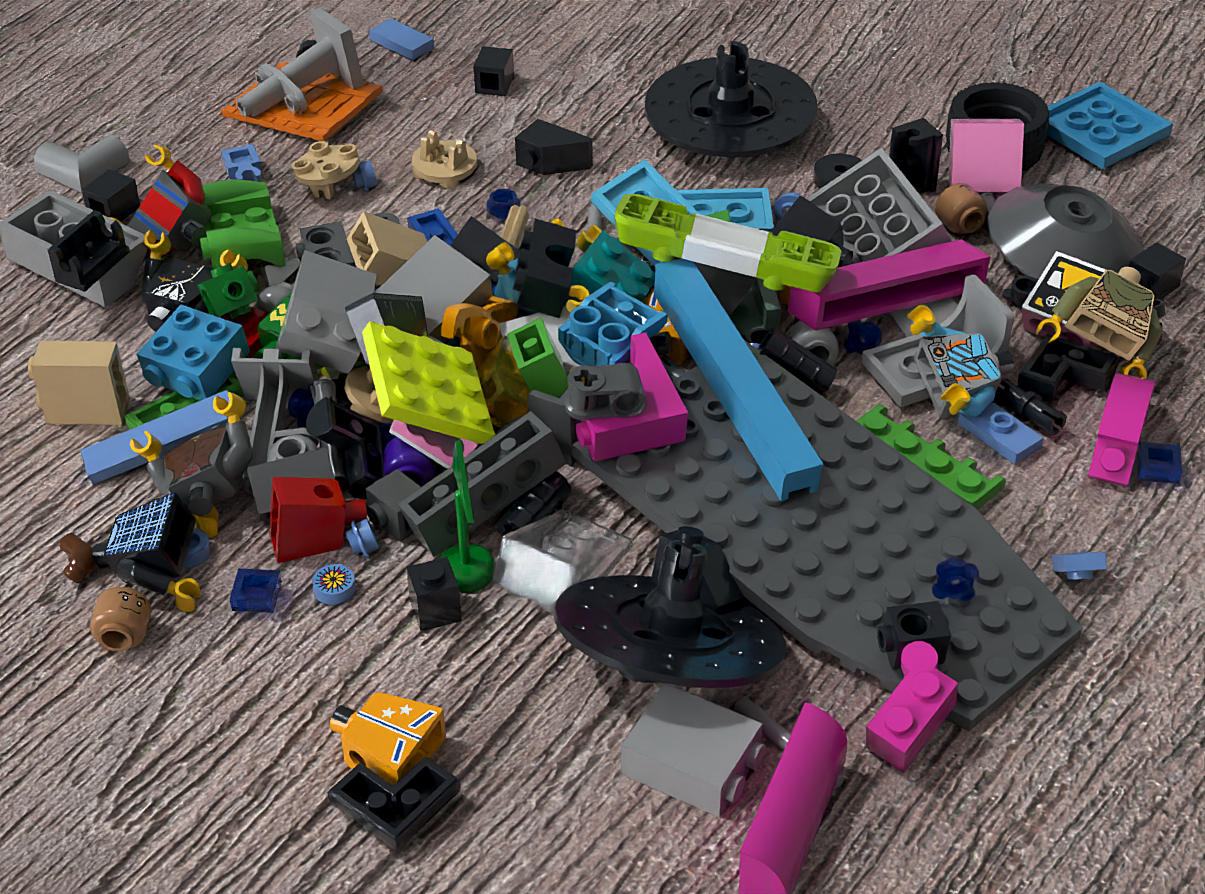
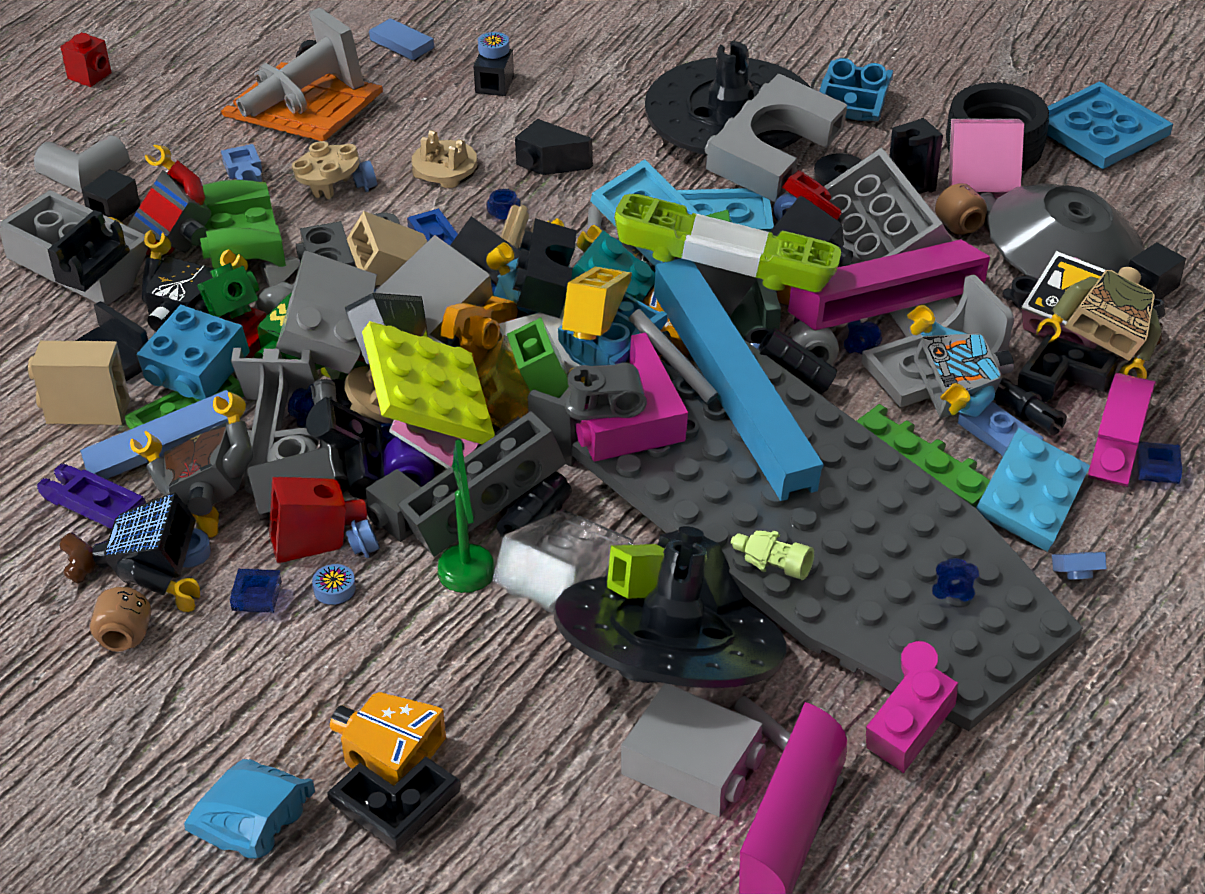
black brick [406,557,462,631] -> none
black brick [877,601,952,670] -> none
none -> dark purple hinge [36,463,146,529]
none -> red brick [60,32,112,87]
none -> black panel [75,301,149,382]
none -> dark azure slope [184,759,315,859]
none -> medium blue tile [478,32,510,59]
none -> yellow slope [562,266,632,340]
none -> lime brick [607,544,665,599]
none -> light grey bar [629,309,719,404]
none -> light grey arch [705,73,847,202]
none -> yellowish green piece [731,531,814,580]
none -> red tile [782,170,842,220]
none -> dark azure slope [819,58,893,121]
none -> medium azure plate [976,428,1090,552]

